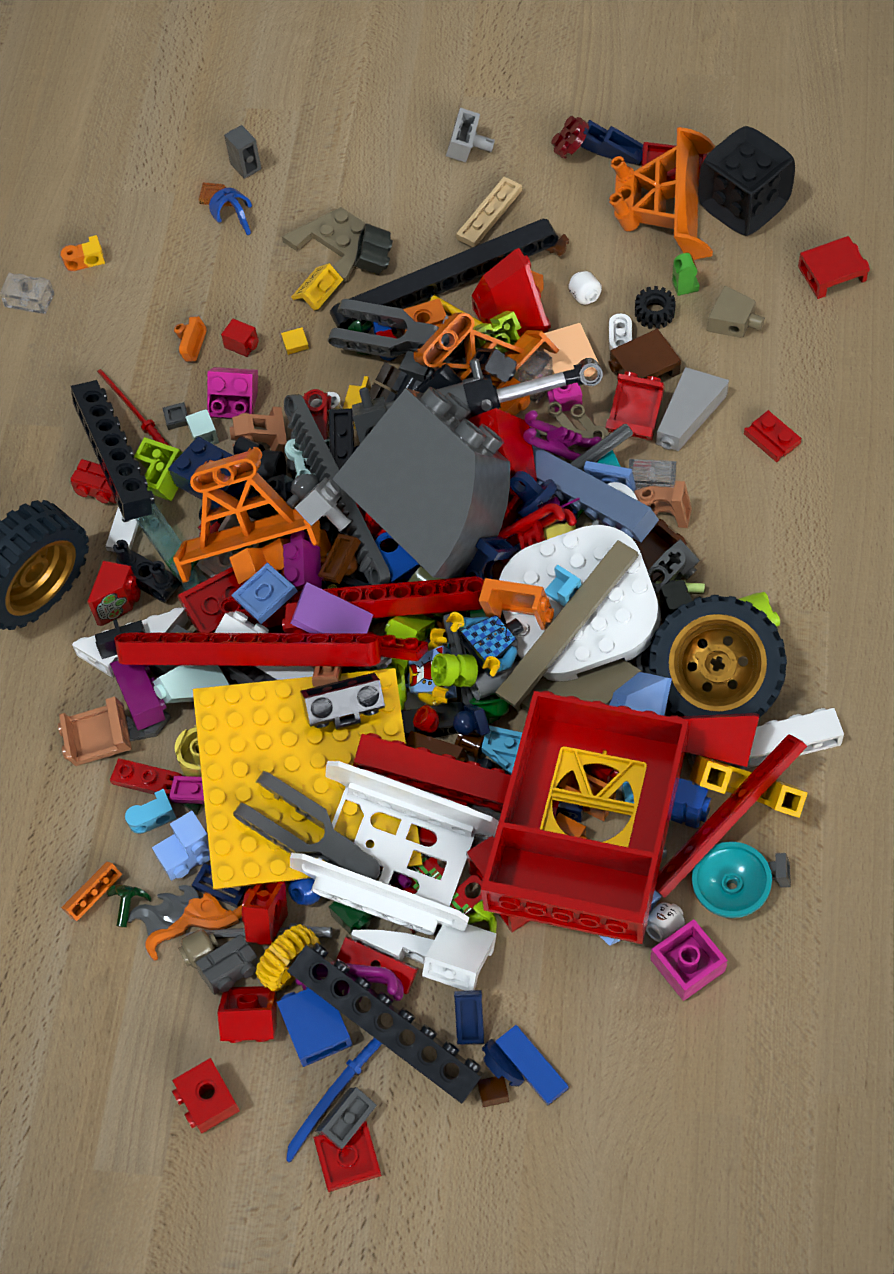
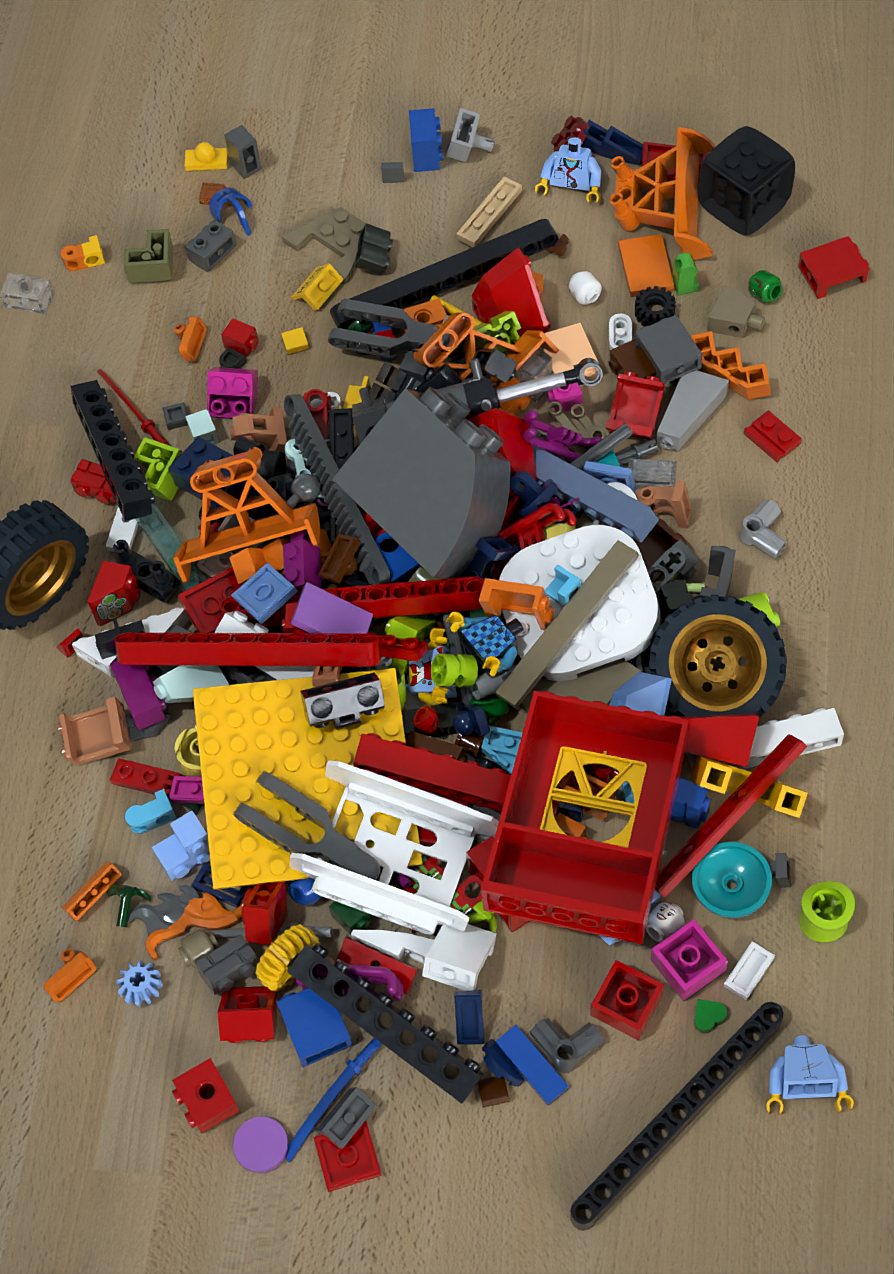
light grey brick [295,477,351,532] -> none
none -> orange piece [44,949,97,1002]
none -> red slope [57,628,83,658]
none -> light blue gear [116,960,163,1007]
none -> olive brick [124,229,173,283]
none -> yellow tile [185,142,228,171]
none -> dark grey brick [185,219,236,272]
none -> pearl dark grey tile [219,347,247,369]
none -> medium lavender tile [233,1117,289,1173]
none -> dark grey tile [381,162,404,183]
none -> blue brick [409,108,443,172]
none -> dark grey piece [530,1018,604,1073]
none -> light blue torso [535,138,602,203]
none -> black beam [570,1002,784,1231]
none -> red brick [590,960,664,1041]
none -> dark grey axle [615,438,659,466]
none -> orange tile [618,234,674,297]
none -> dark grey panel [635,315,702,384]
none -> orange brick [690,331,771,400]
none -> green tile [694,999,727,1033]
none -> dark grey panel [700,546,736,598]
none -> white tile [724,942,775,1001]
none -> light grey piece [739,500,787,559]
none -> green head [748,270,782,303]
none -> light blue torso [766,1035,853,1115]
none -> lime hat [799,881,855,943]

